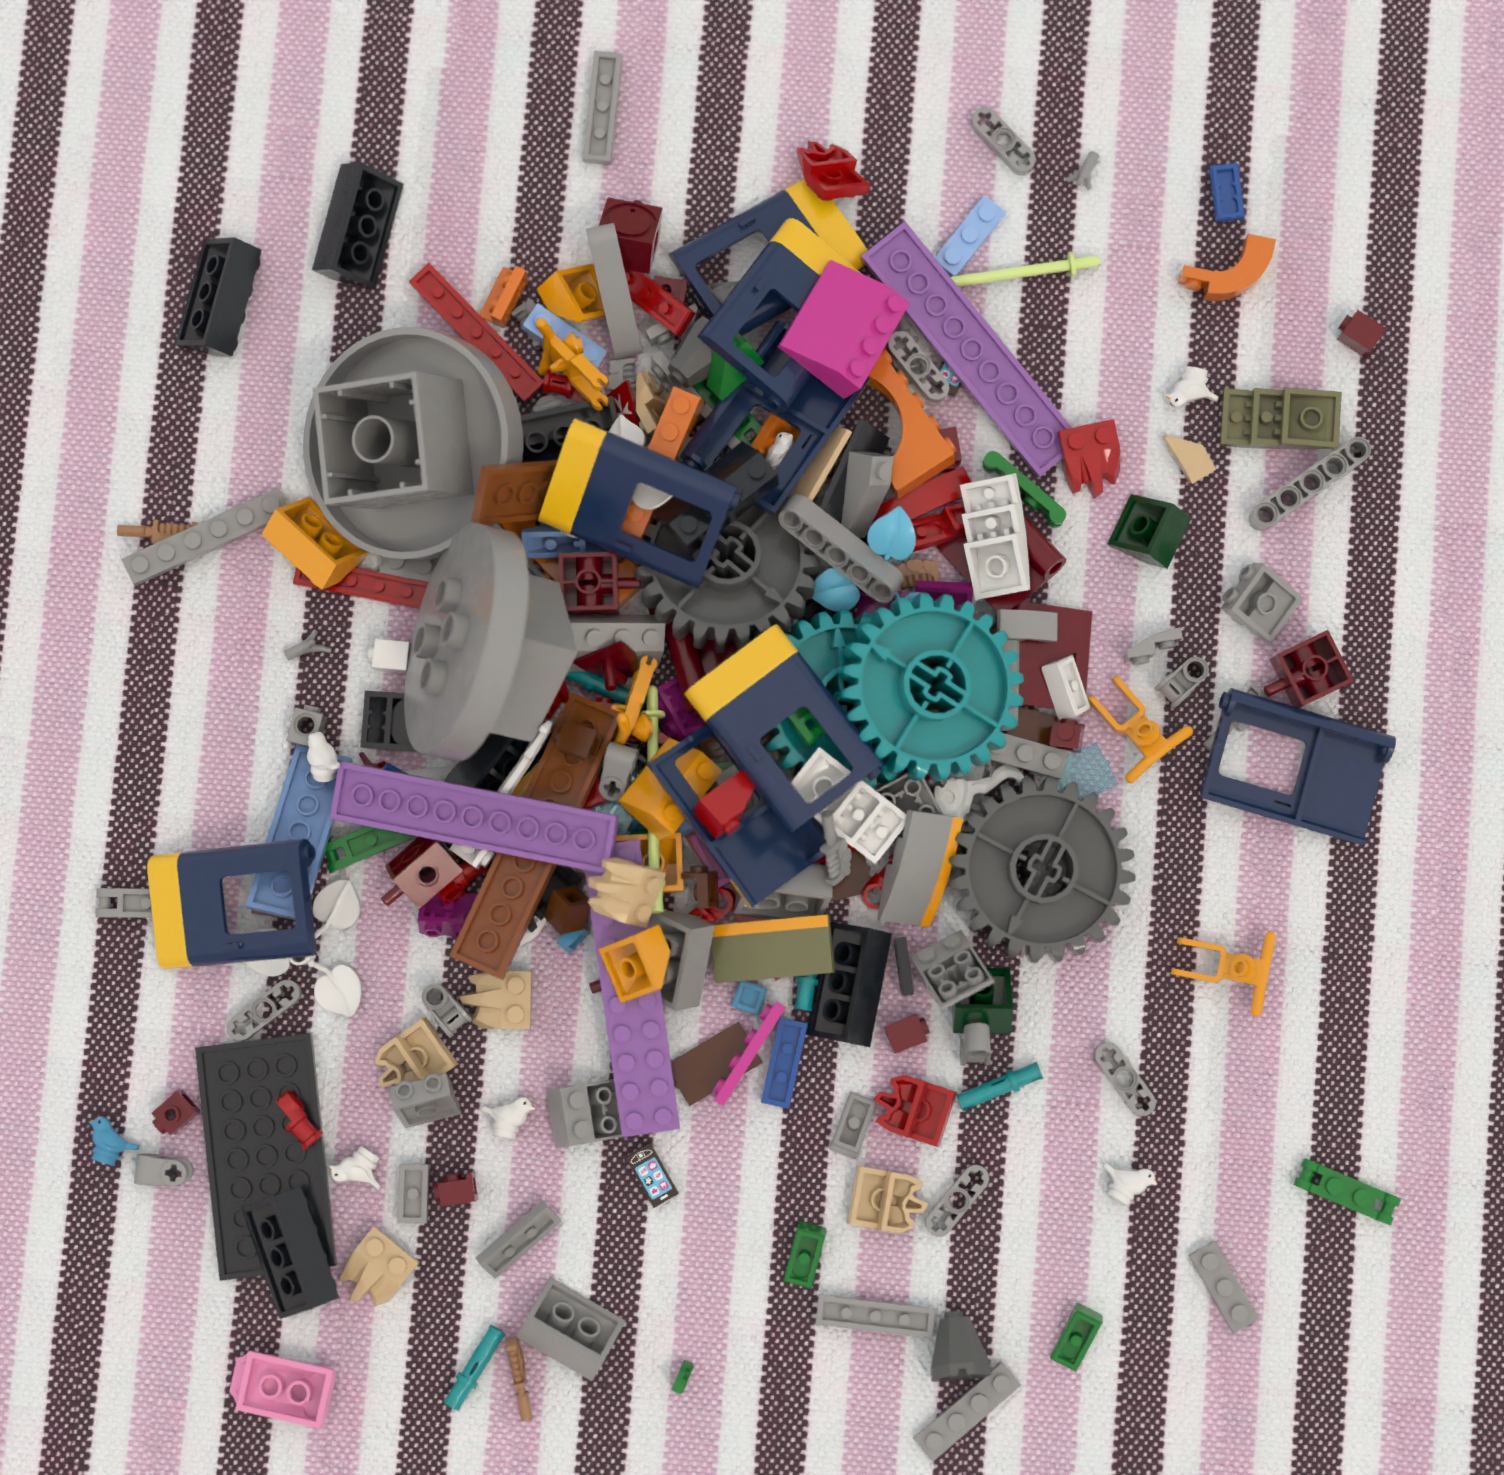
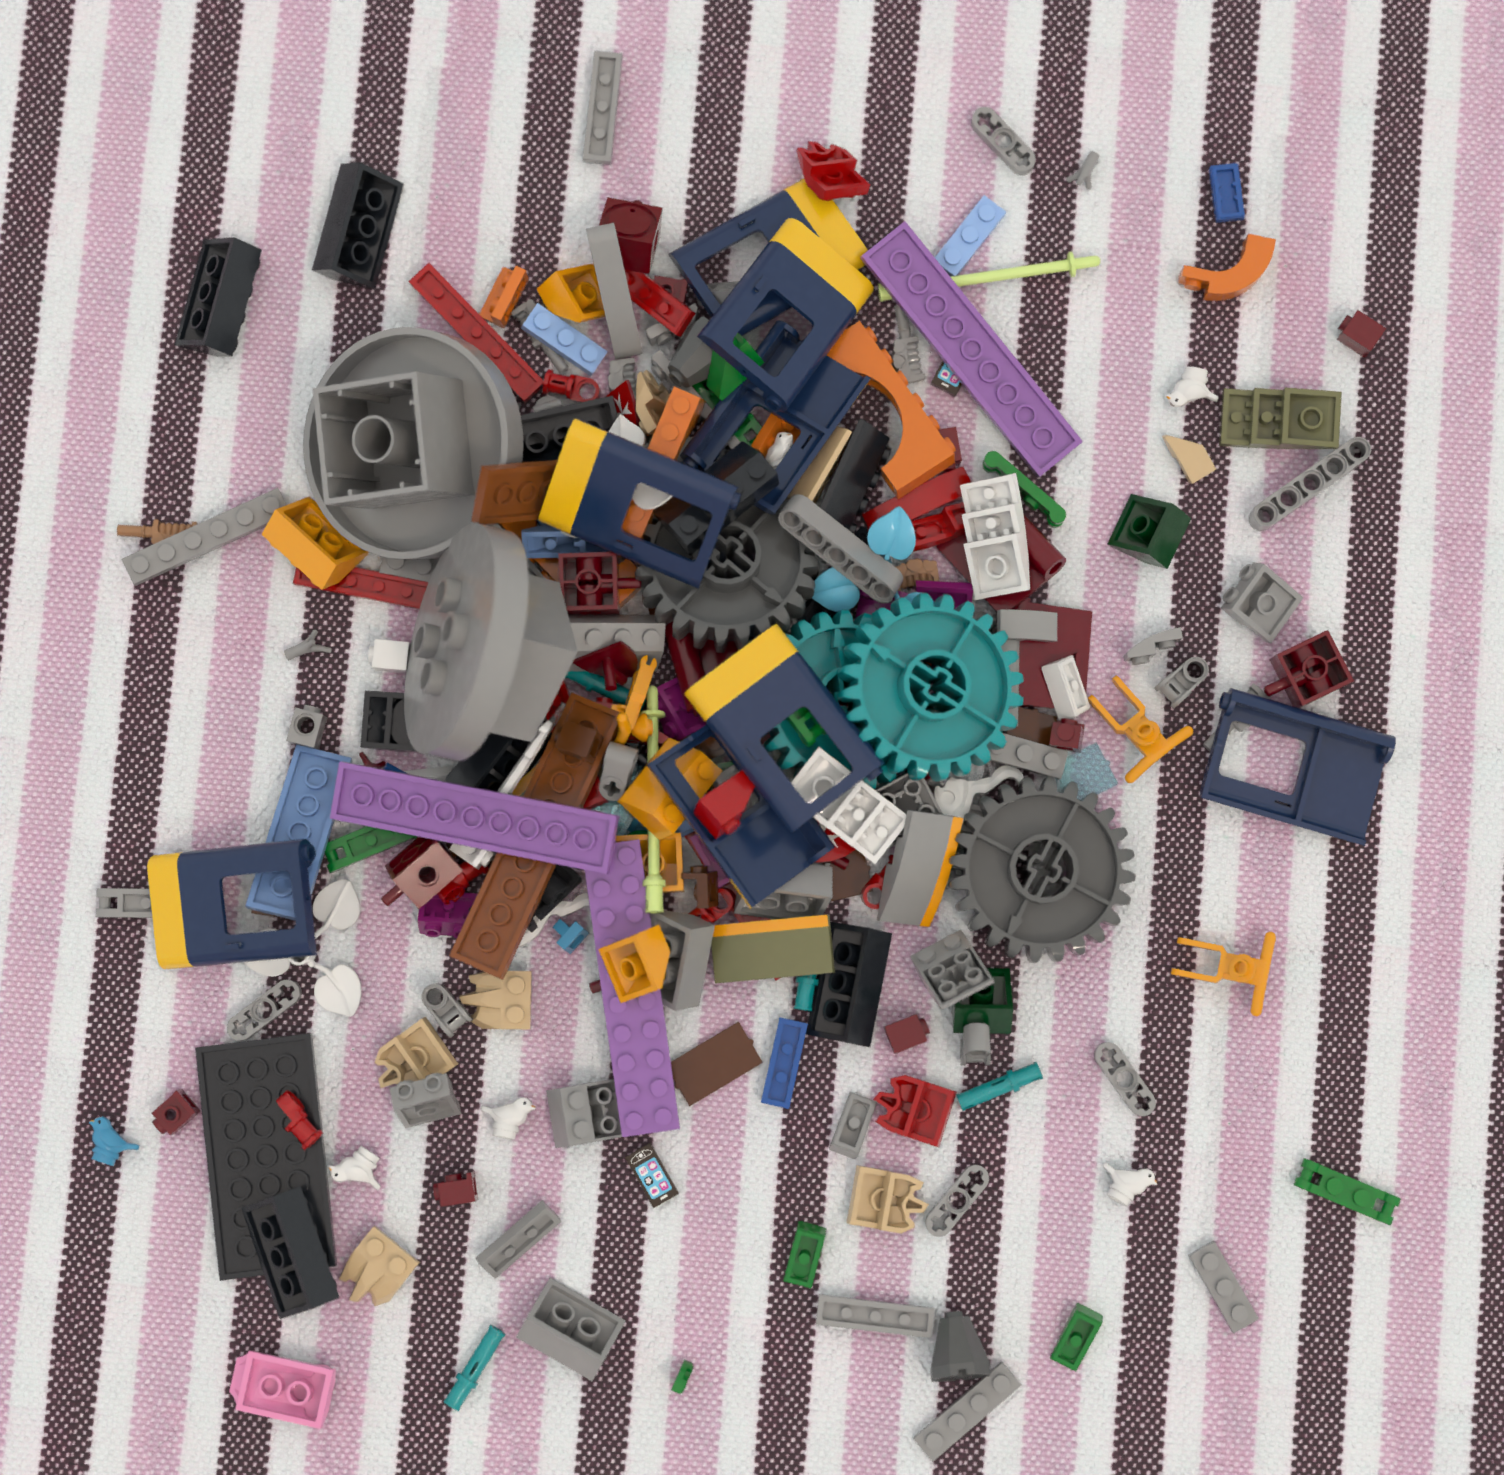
light grey piece [134,1153,194,1186] -> none
white animal [307,732,340,782] -> none
light grey plate [397,1164,430,1224] -> none
medium nougat piece [506,1337,533,1421] -> none
light orange piece [536,318,608,410] -> none
reddish brown brick [544,885,591,935] -> none
tan plate [588,857,666,927] -> none
dark pink plate [712,1002,786,1106] -> none
dark azure tile [731,981,768,1016] -> none
dark pink slope [778,260,910,399] -> none
light grey piece [820,810,852,886] -> none
light grey slope [841,451,893,538] -> none
light grey beam [887,331,949,403] -> none
black tile [893,937,914,996] -> none
red plate [1057,419,1120,499] -> none

